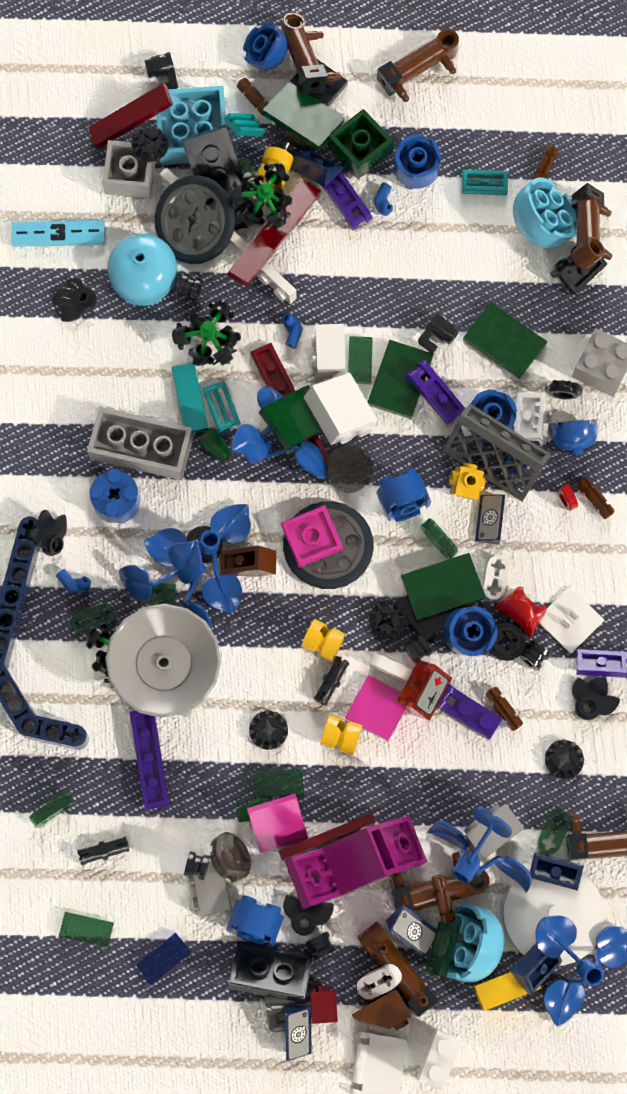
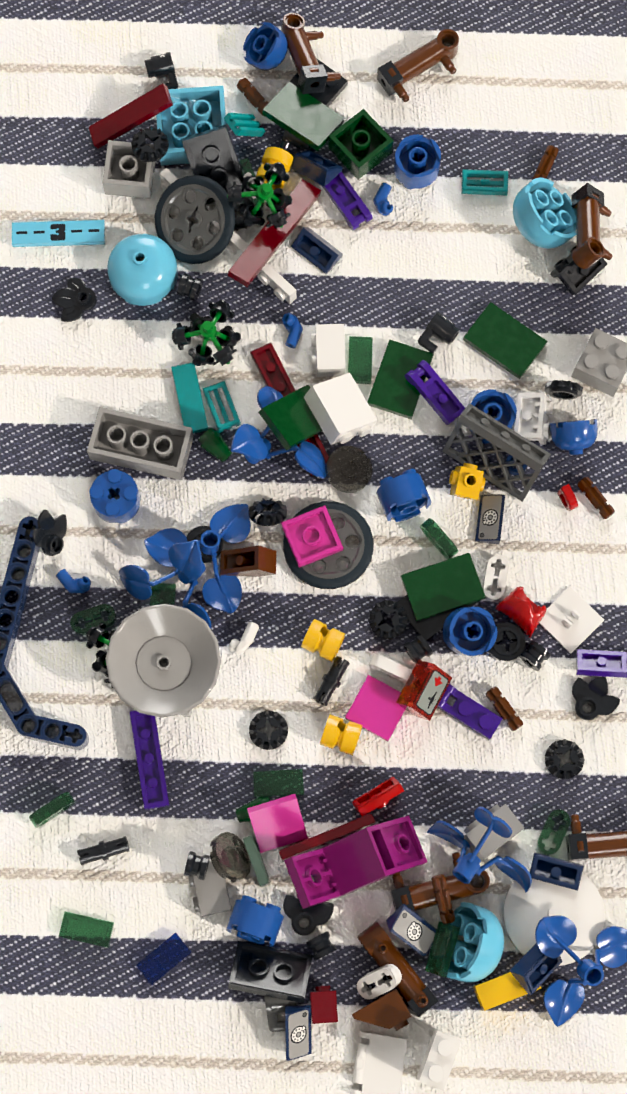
none -> white arm [228,622,259,655]
none -> sand green tile [243,835,271,887]
none -> black gear [249,498,287,526]
none -> dark blue slope [291,227,343,274]
none -> red plate [352,777,404,817]

